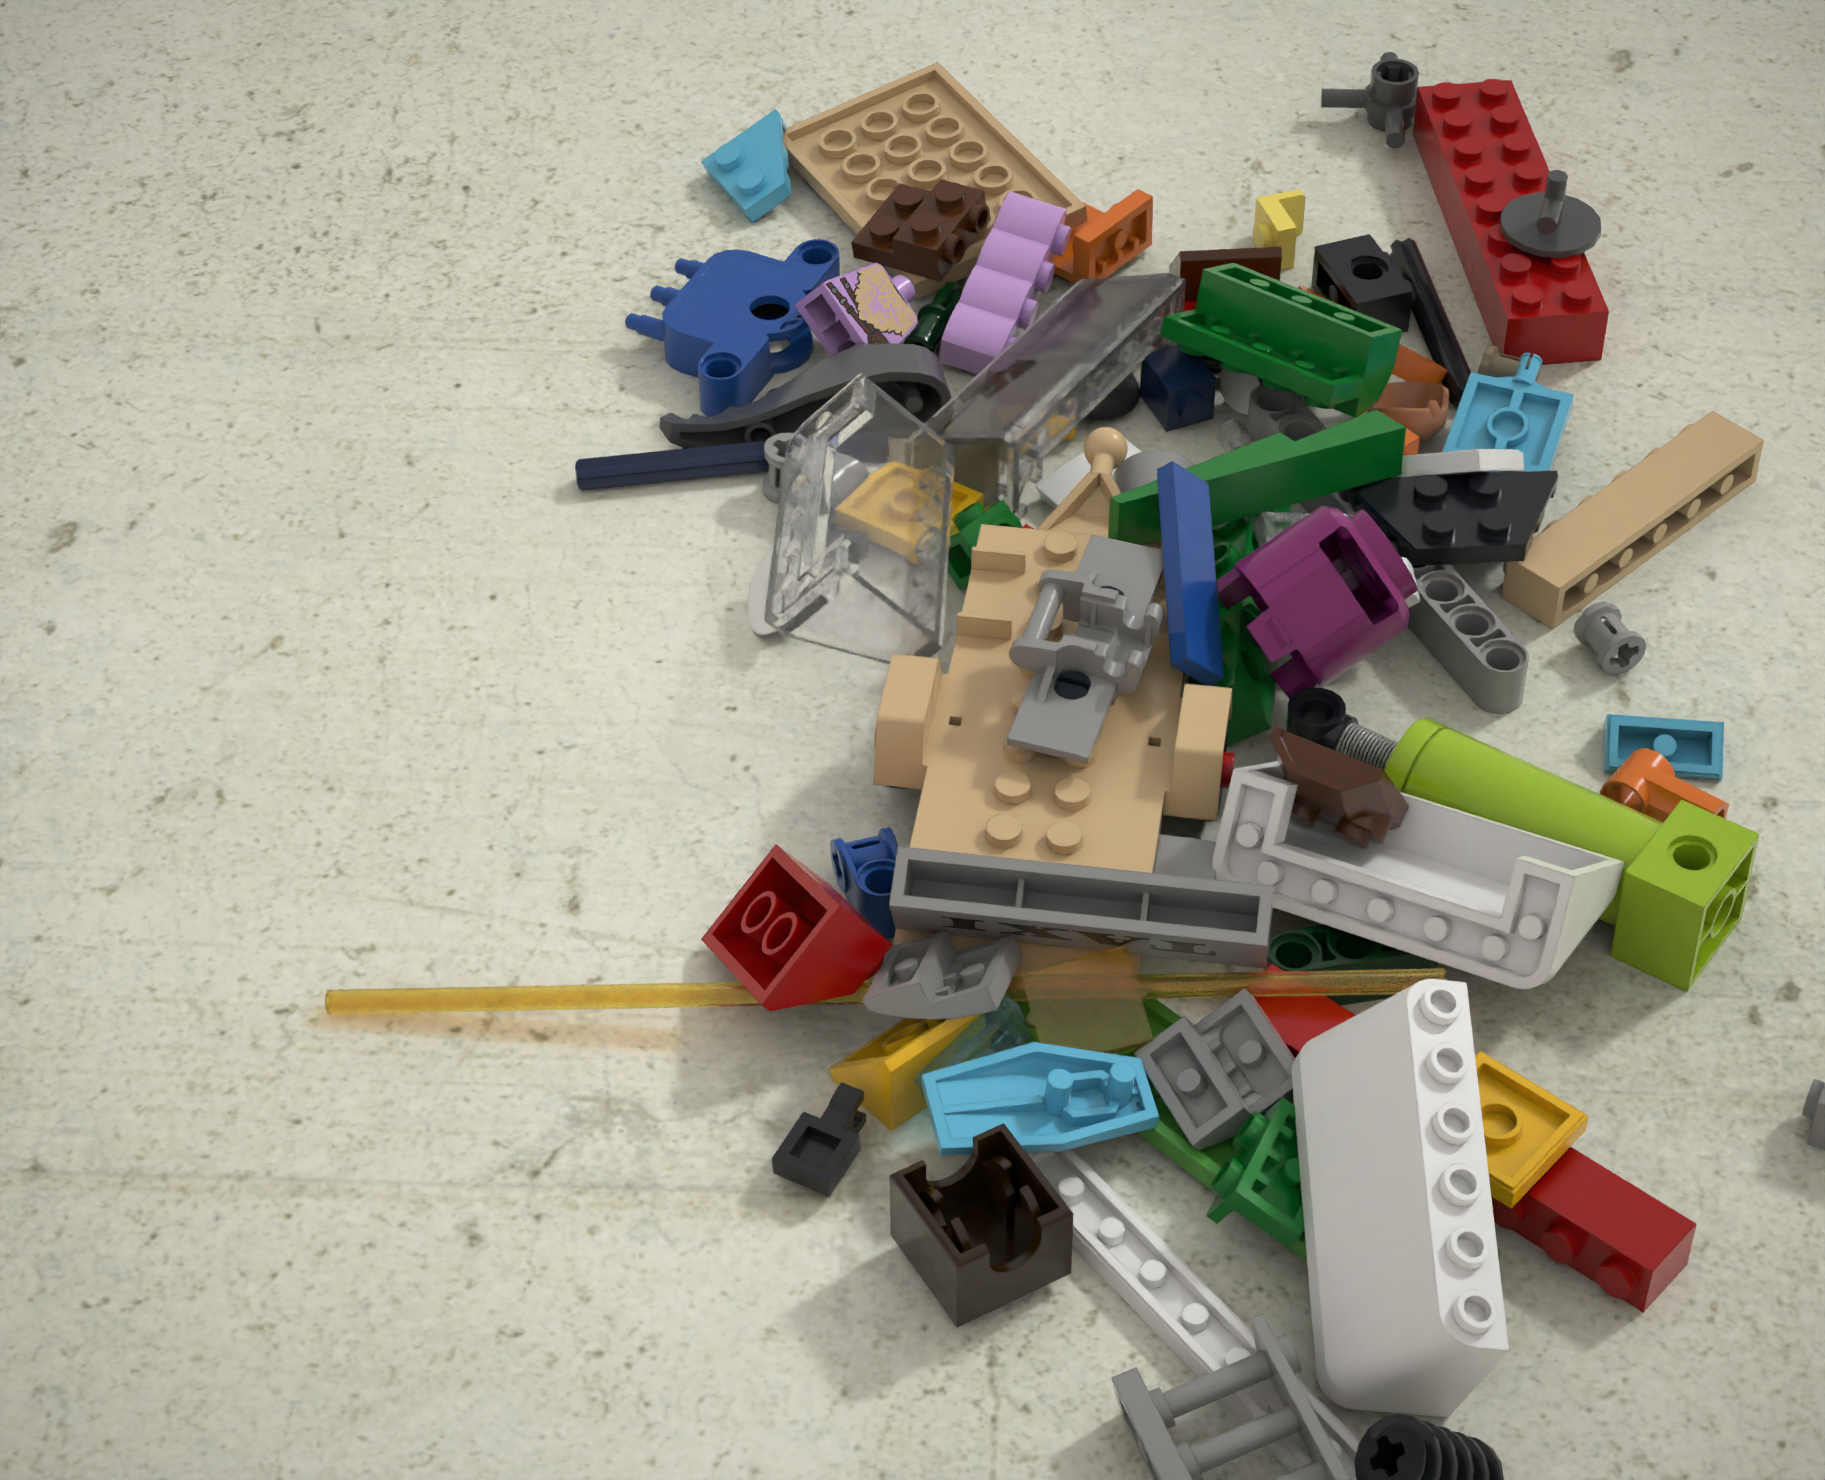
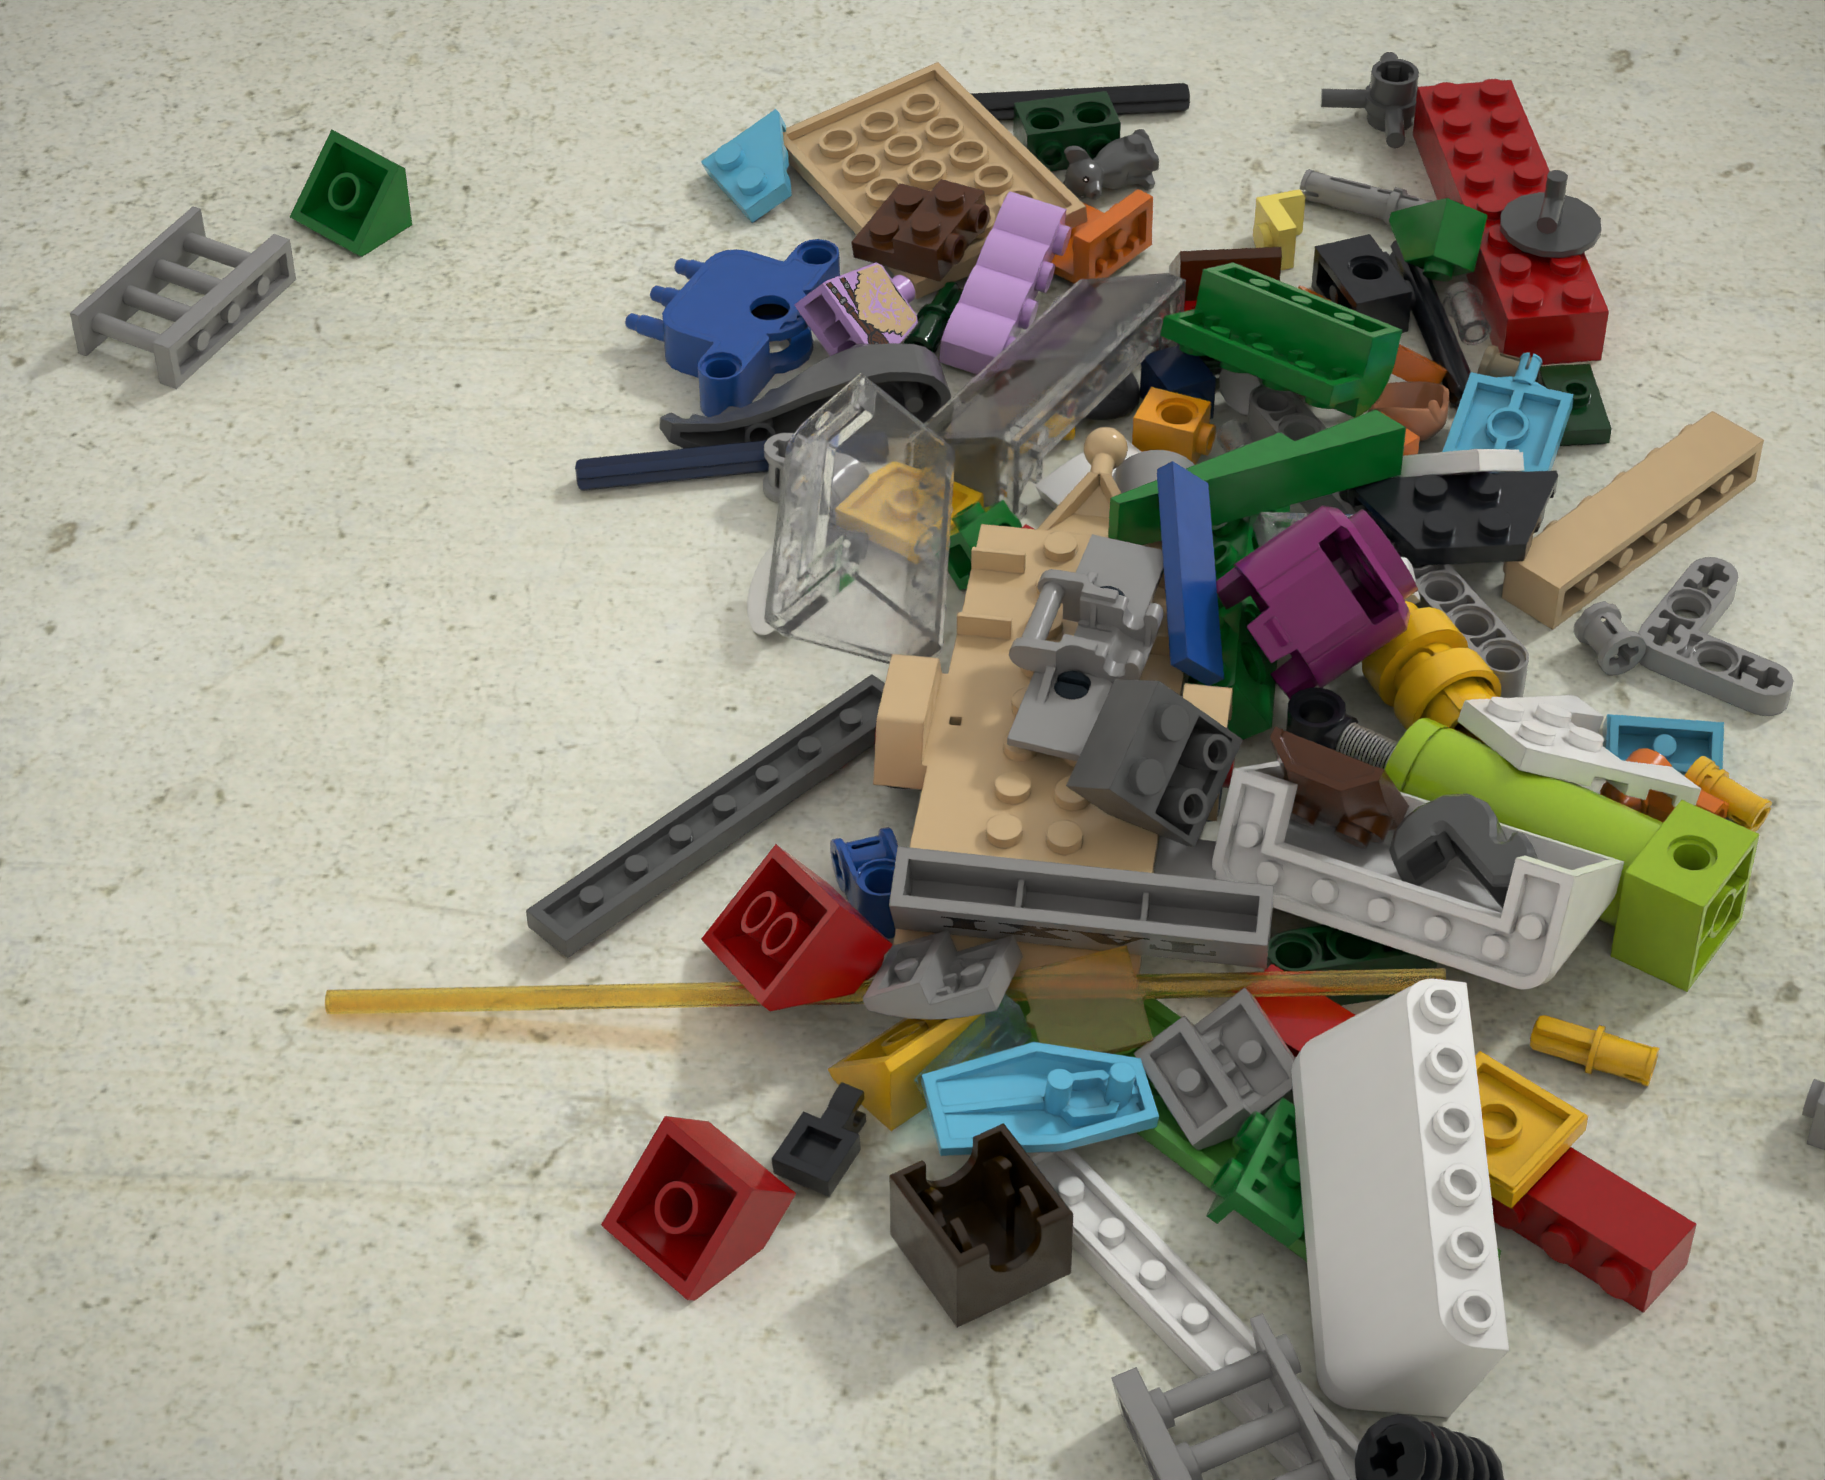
none -> light grey fence [70,206,296,389]
none -> green slope [290,129,412,257]
none -> dark grey plate [526,674,885,958]
none -> red slope [601,1116,796,1301]
none -> black axle [970,83,1190,120]
none -> dark green brick [1013,91,1121,172]
none -> dark grey animal [1063,129,1159,200]
none -> dark grey slope [1066,679,1243,847]
none -> light orange brick [1132,387,1216,465]
none -> light grey pin [1300,169,1432,226]
none -> yellow piece [1362,601,1501,743]
none -> green slope [1389,198,1488,282]
none -> dark grey animal [1389,794,1539,909]
none -> clear pin [1443,282,1491,345]
none -> white wing [1458,695,1701,807]
none -> yellow axle [1530,1015,1660,1087]
none -> dark green plate [1537,364,1612,446]
none -> light grey beam [1638,557,1794,716]
none -> yellow pin [1685,756,1772,832]

